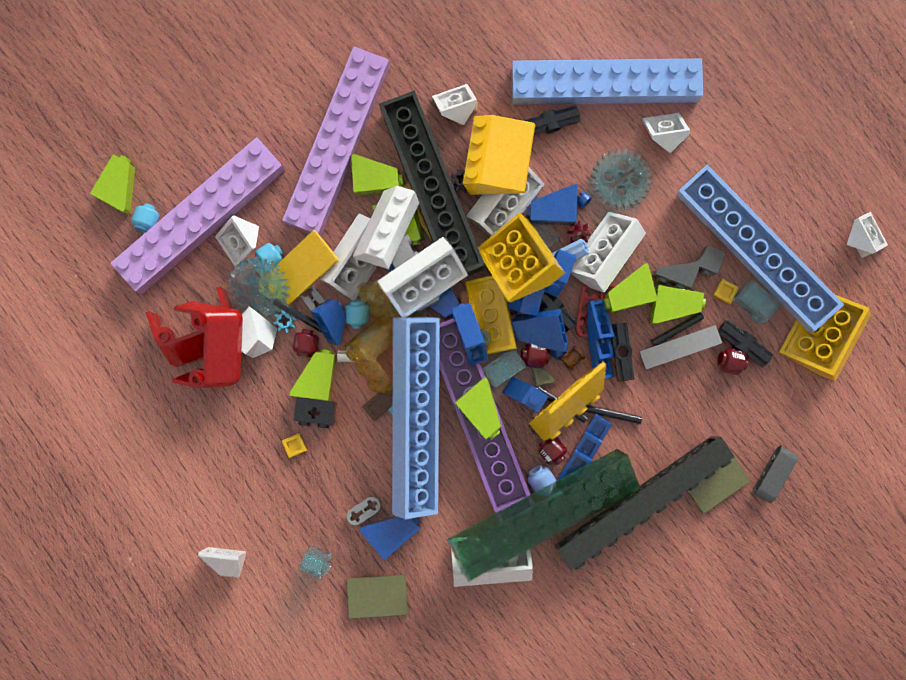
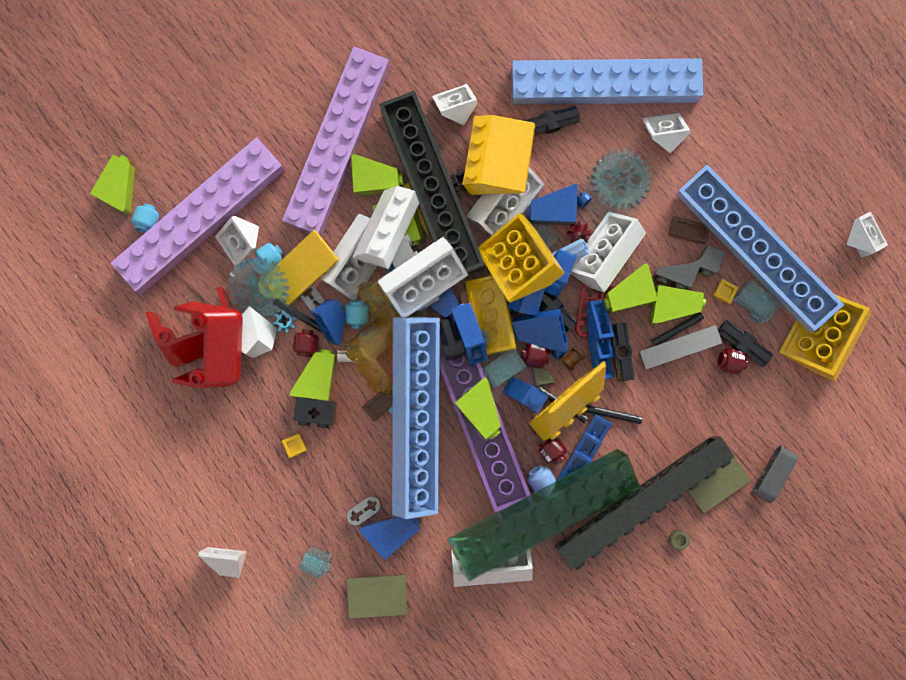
none -> black piece [439,318,466,360]
none -> reddish brown tile [668,216,709,245]
none -> olive tile [669,530,690,550]

